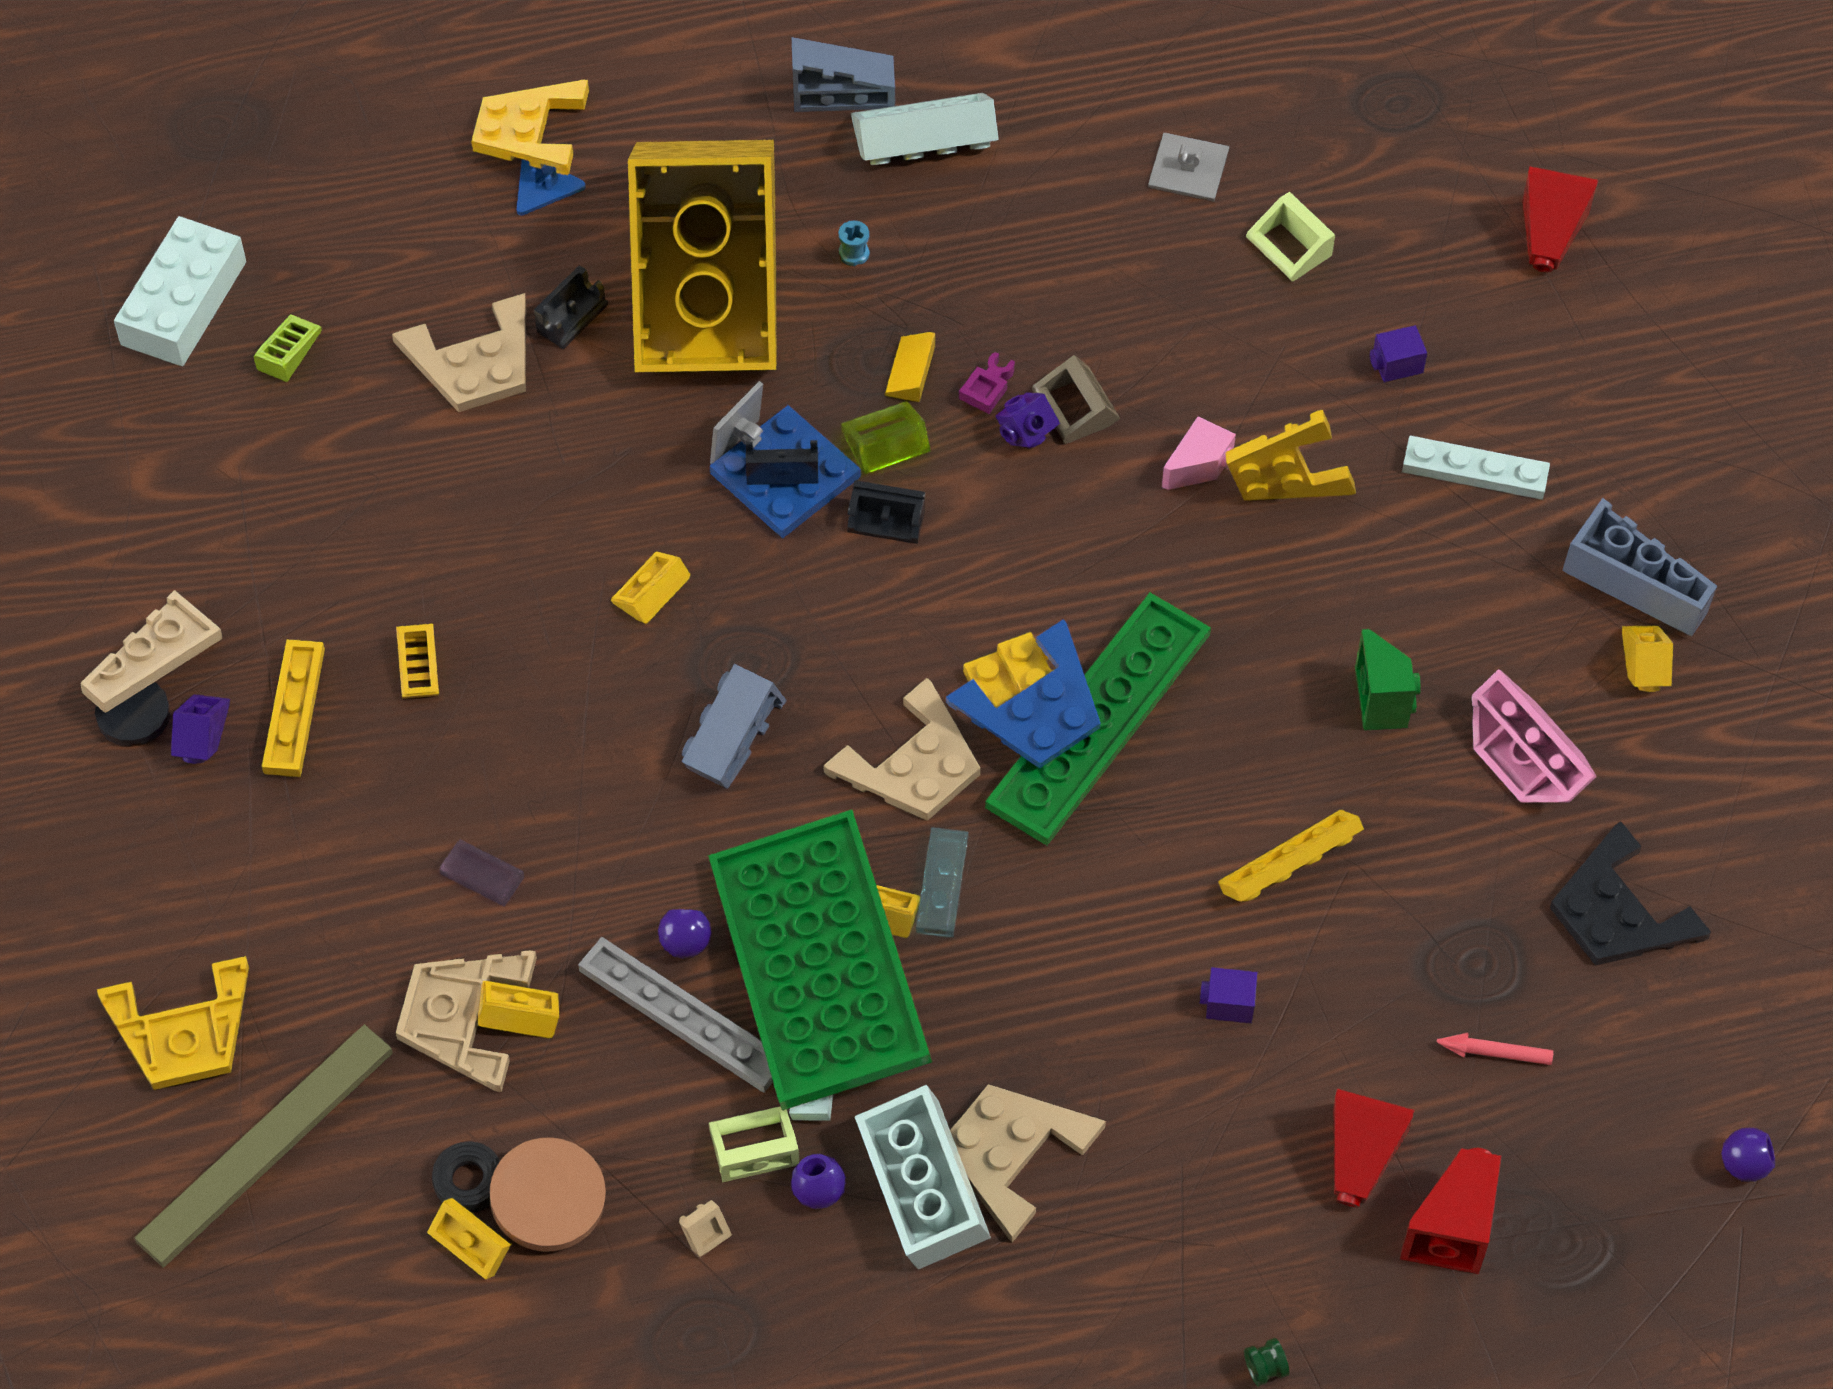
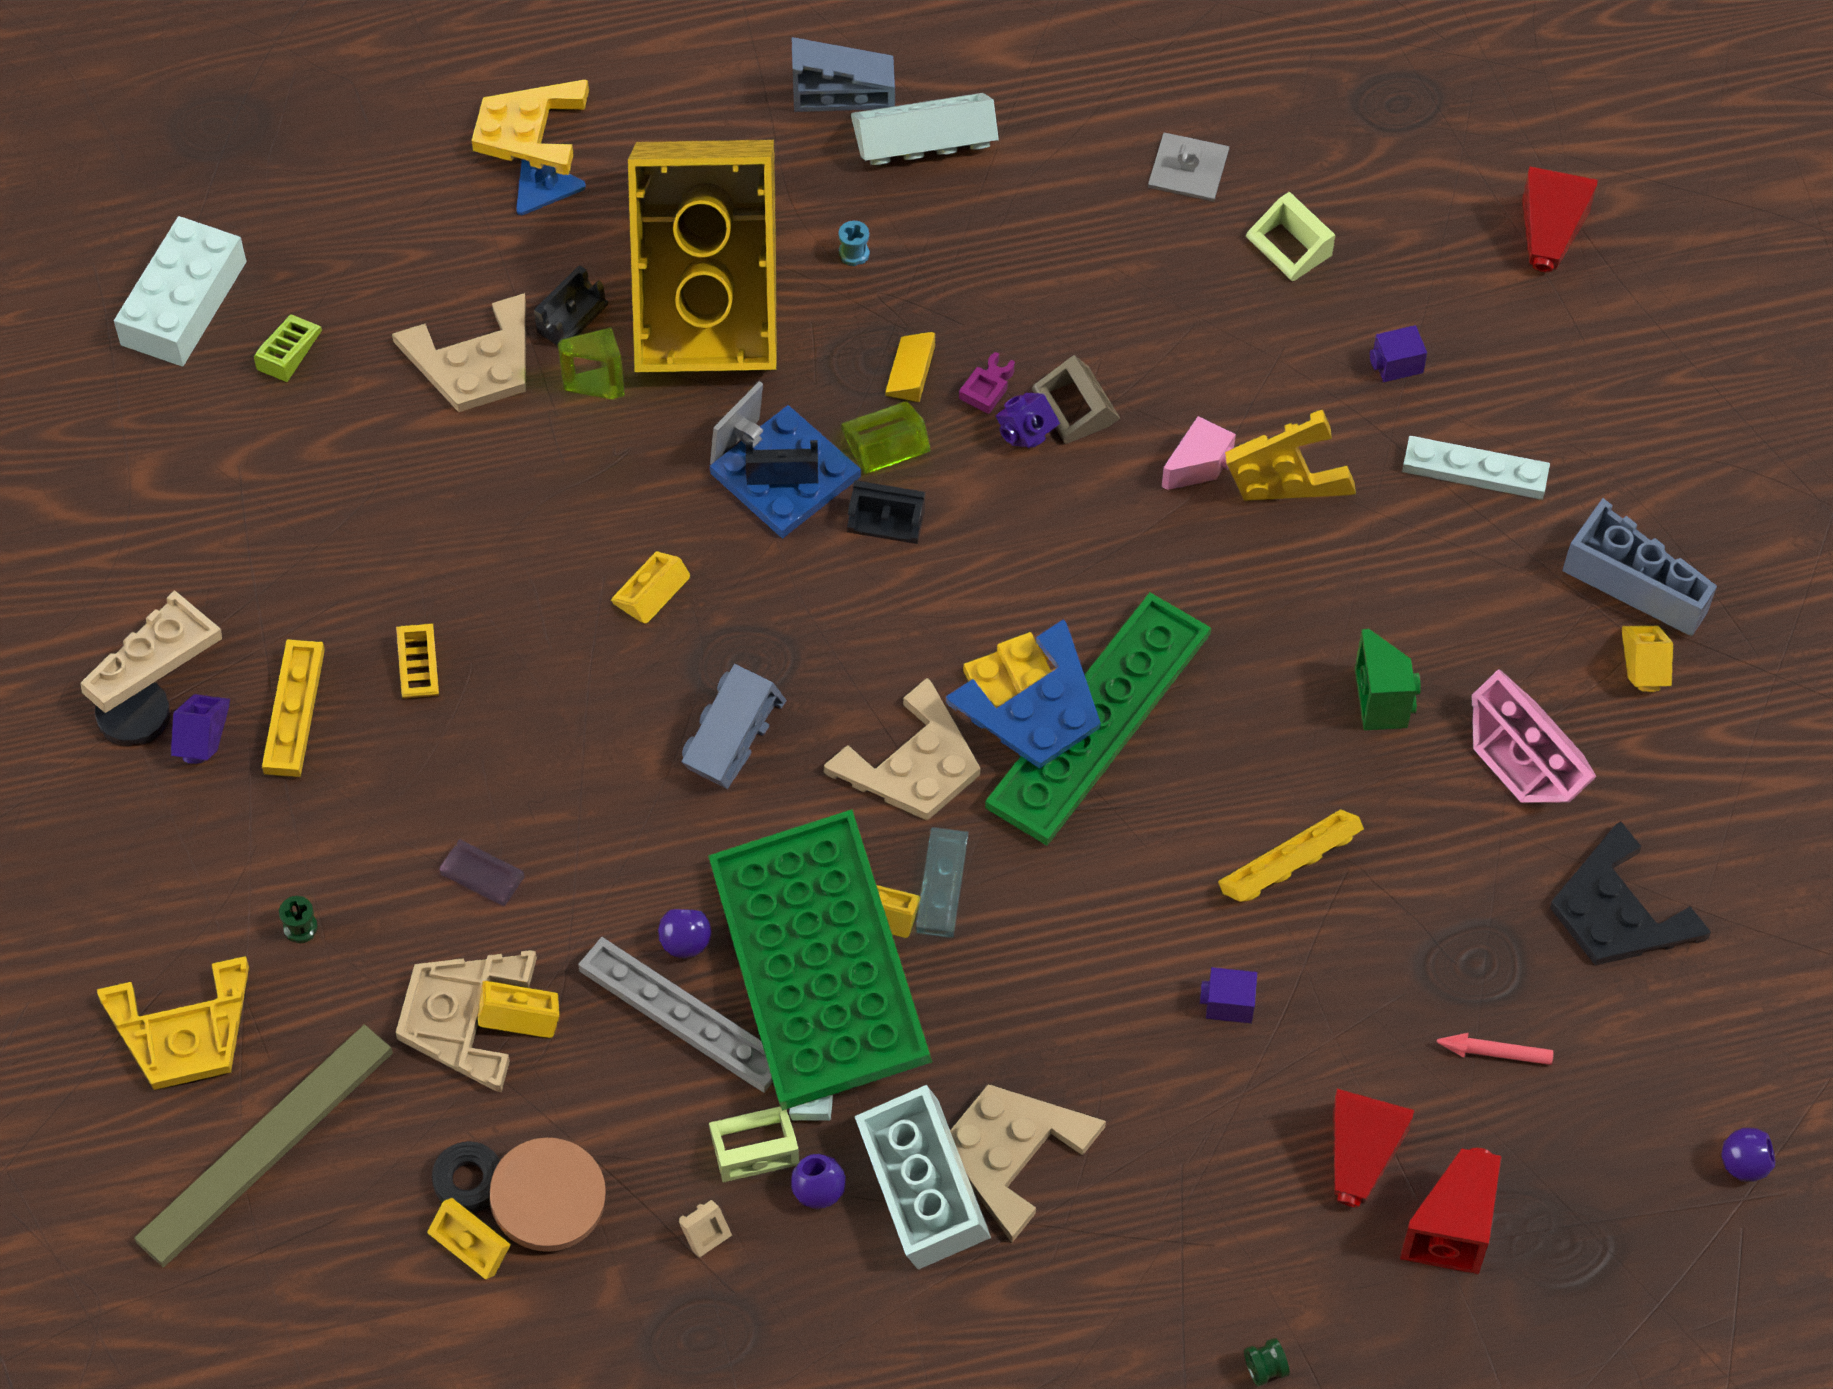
none -> dark green bush [279,896,318,944]
none -> clear neon green tile [558,328,625,399]

